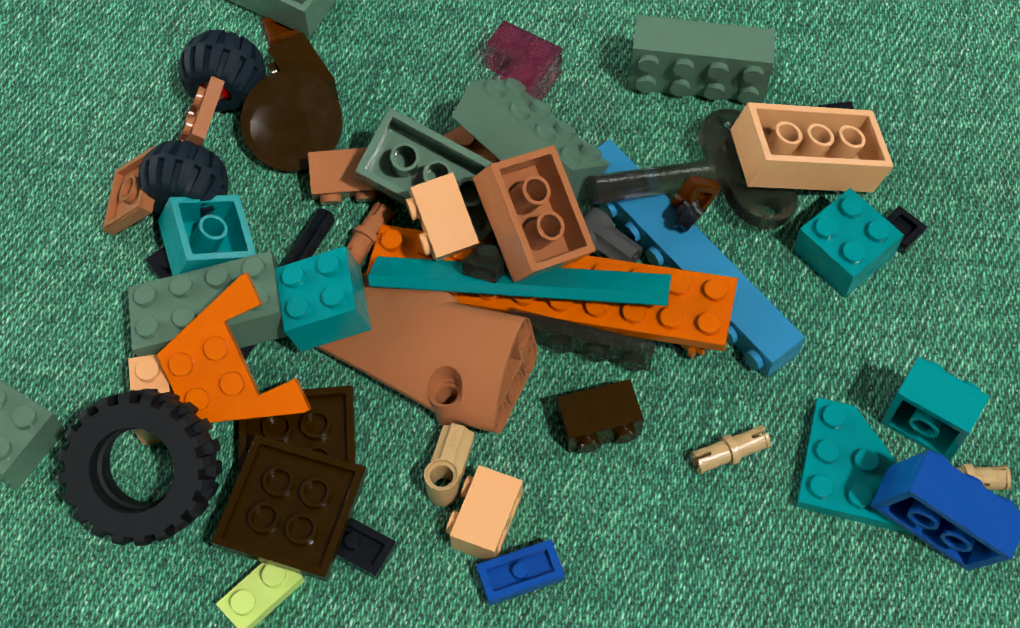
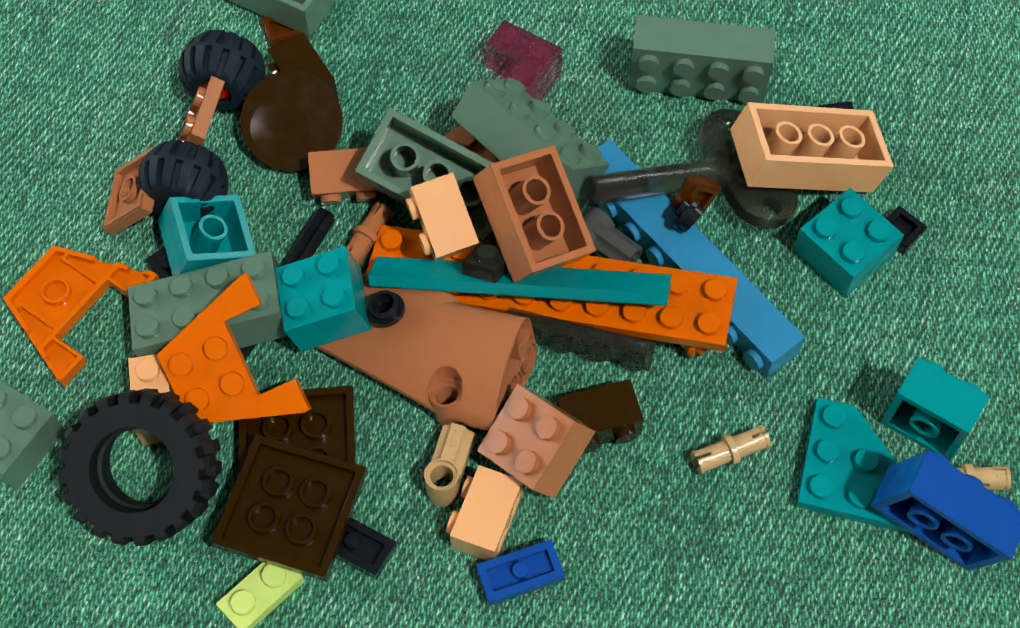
none -> orange wing [3,245,159,387]
none -> black plate [368,290,405,327]
none -> nougat brick [477,384,596,498]

